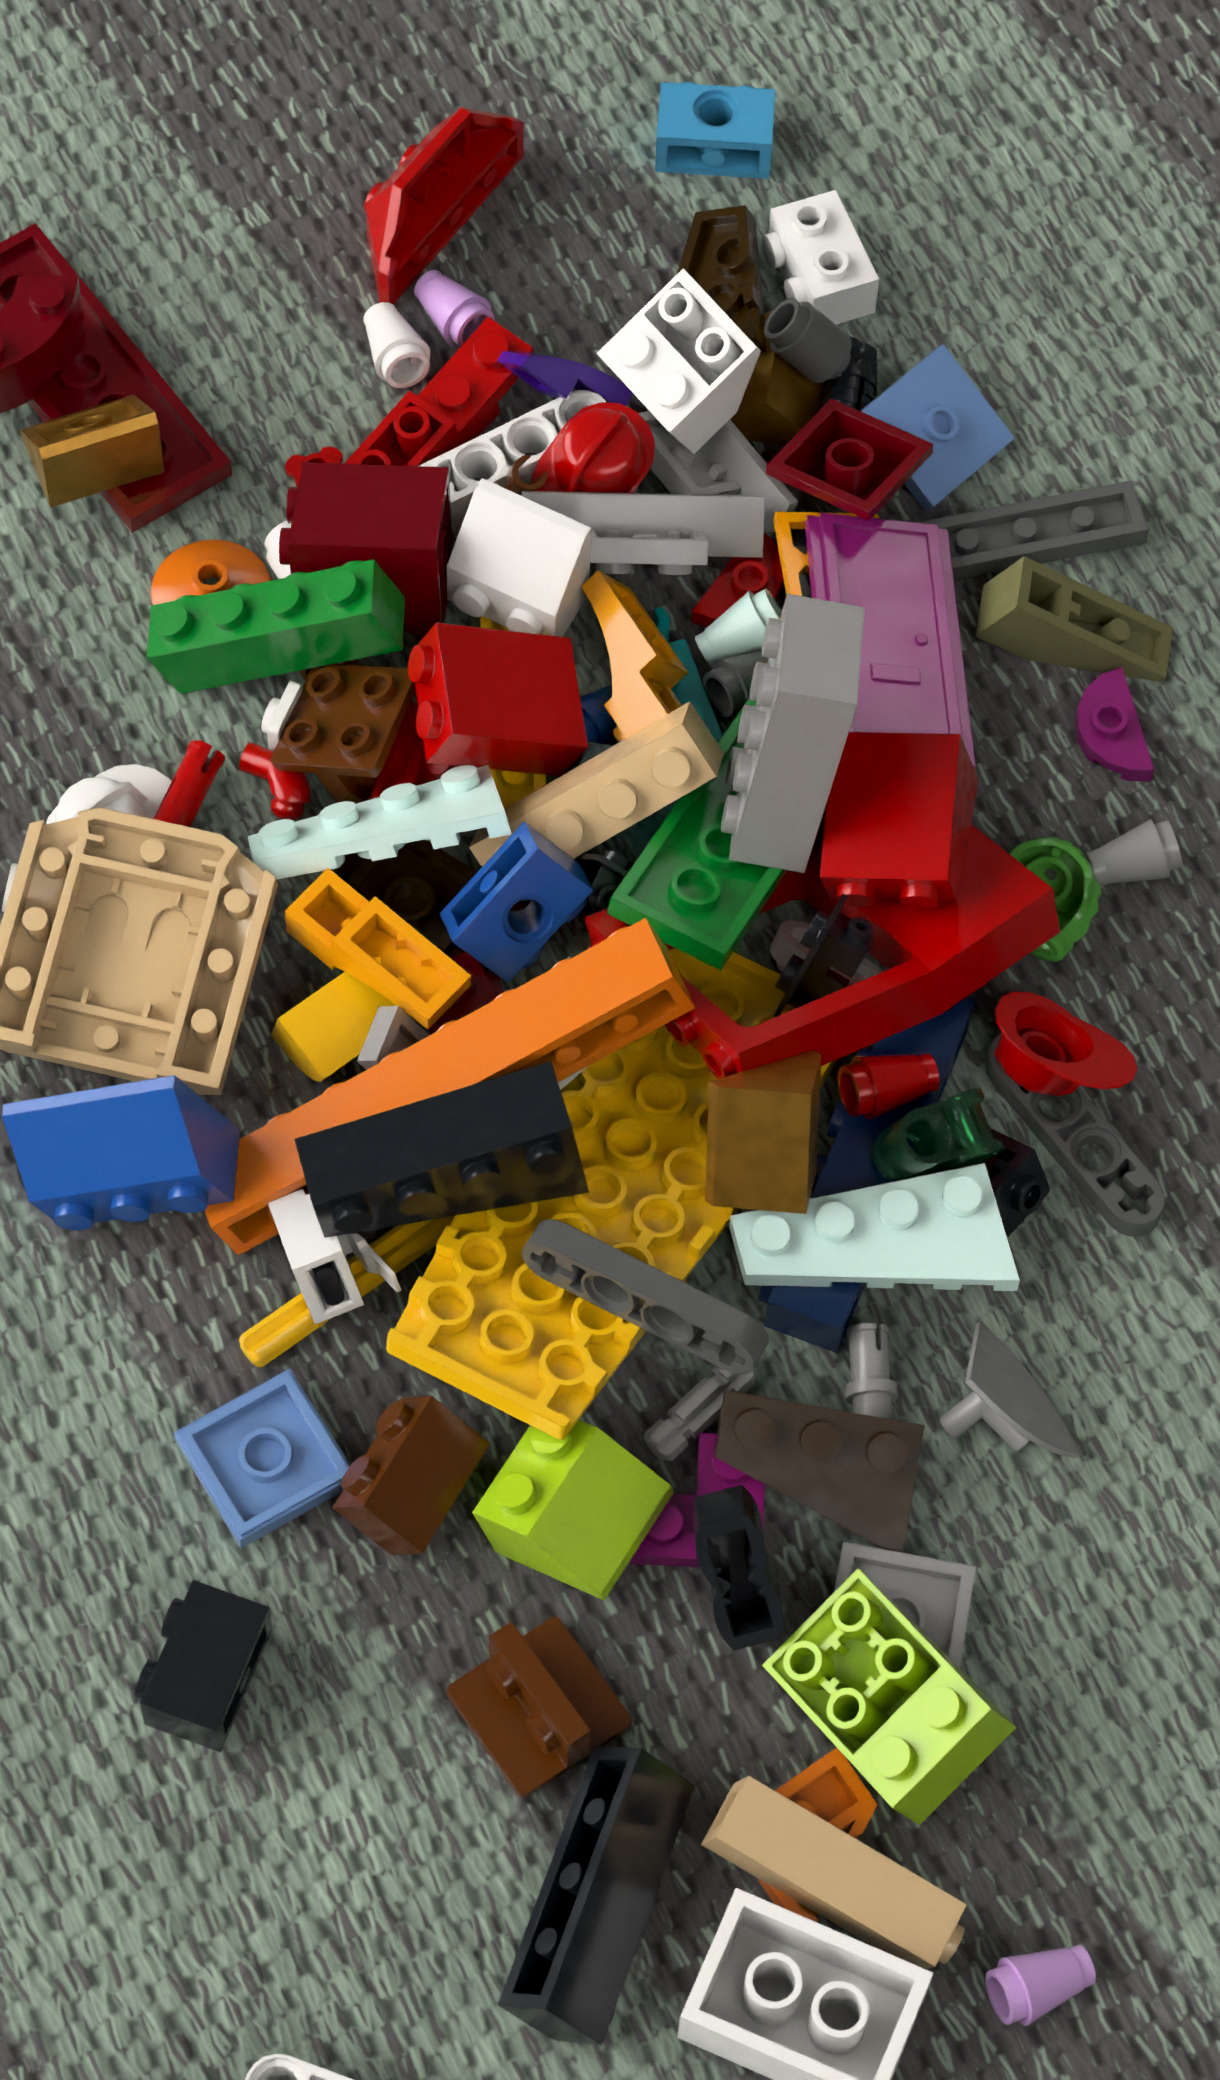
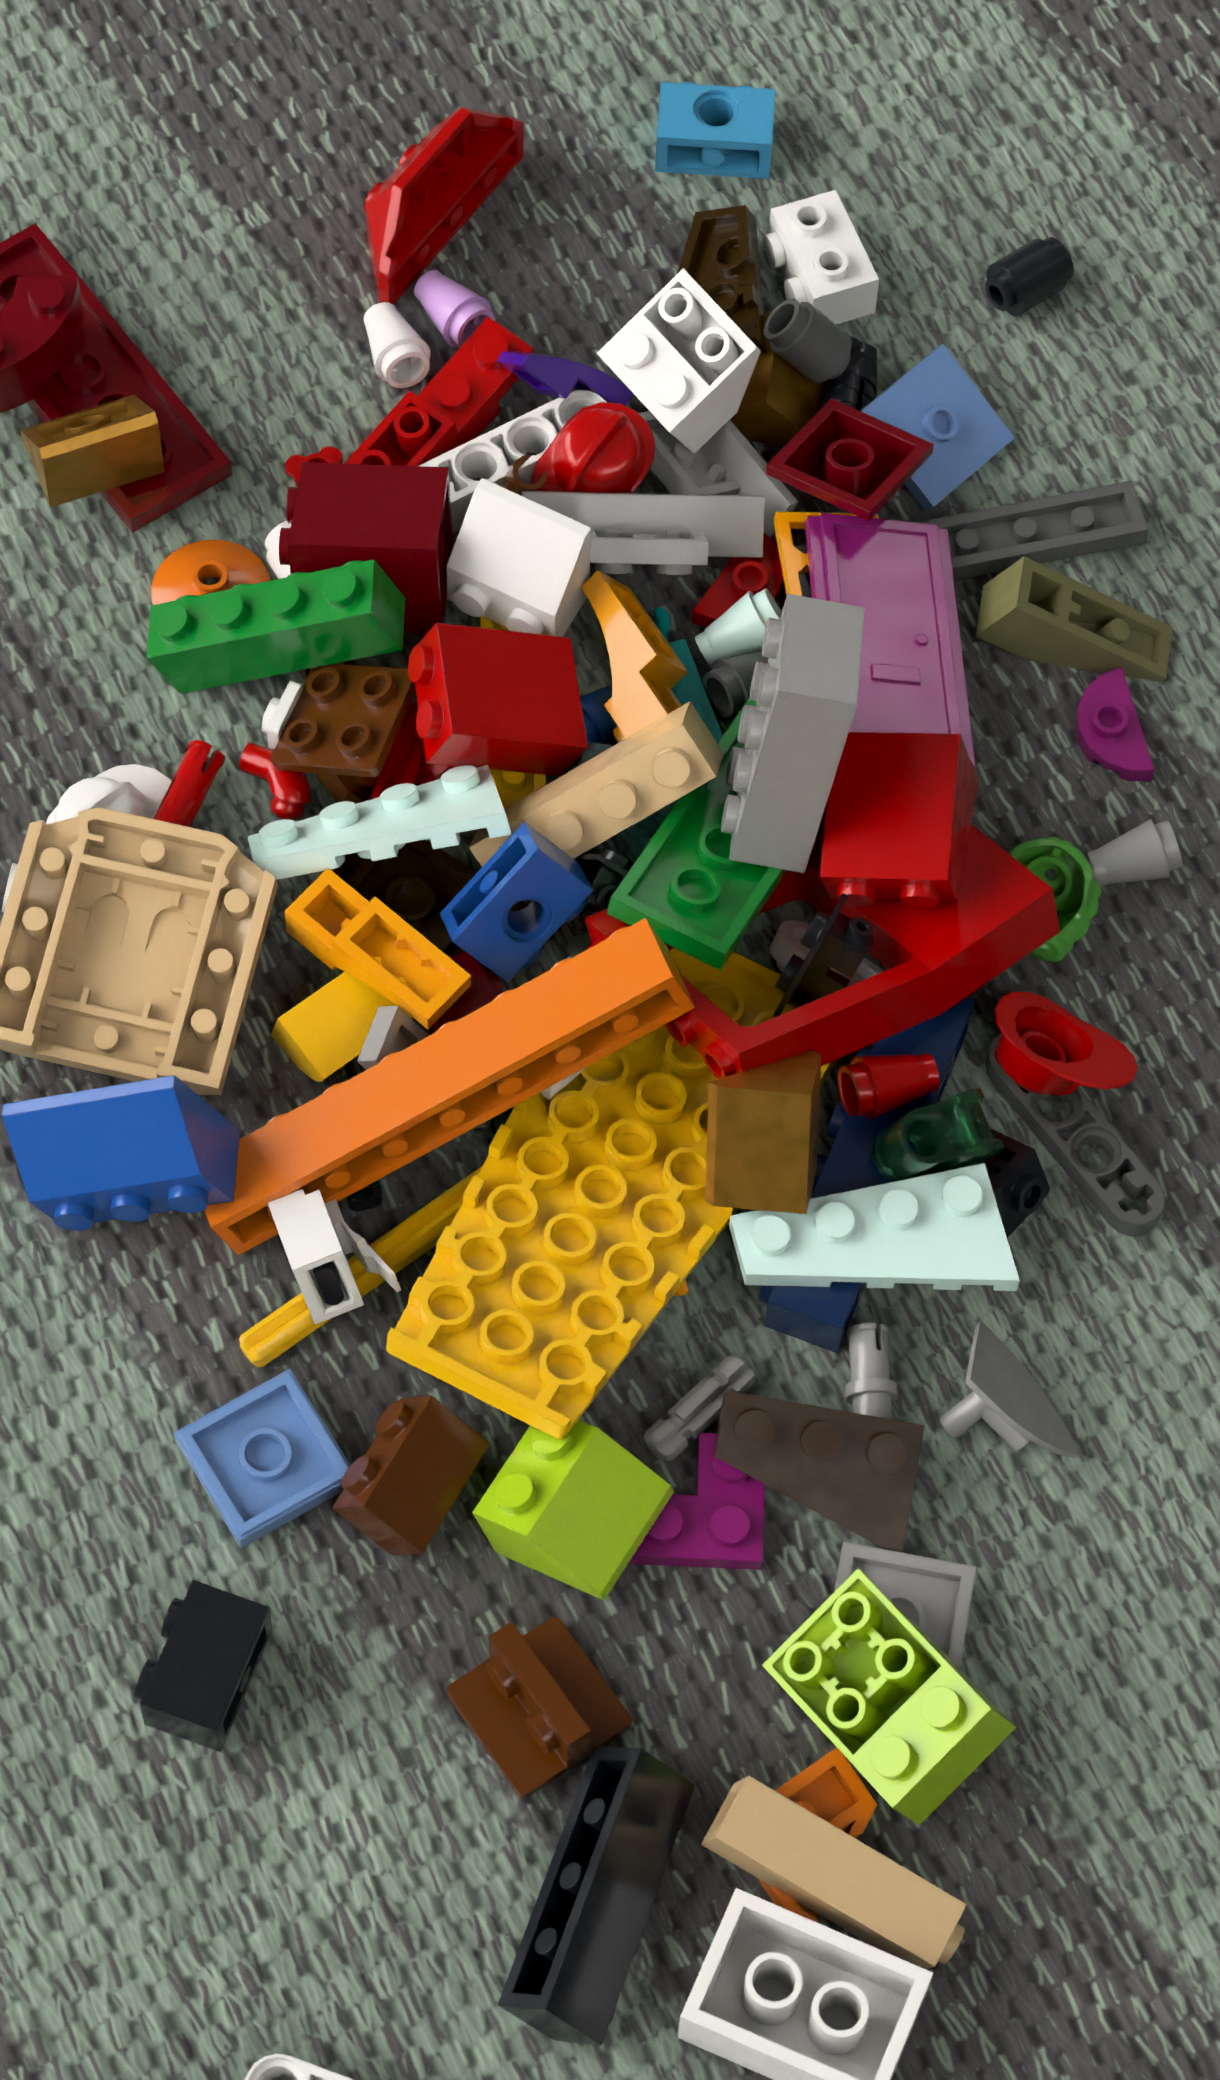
black wedge [294,1061,589,1238] -> none
dark grey beam [522,1219,769,1374] -> none
black brick [693,1485,784,1651] -> none
lavender cone [985,1945,1096,2026] -> none
none -> black brick [985,237,1074,316]

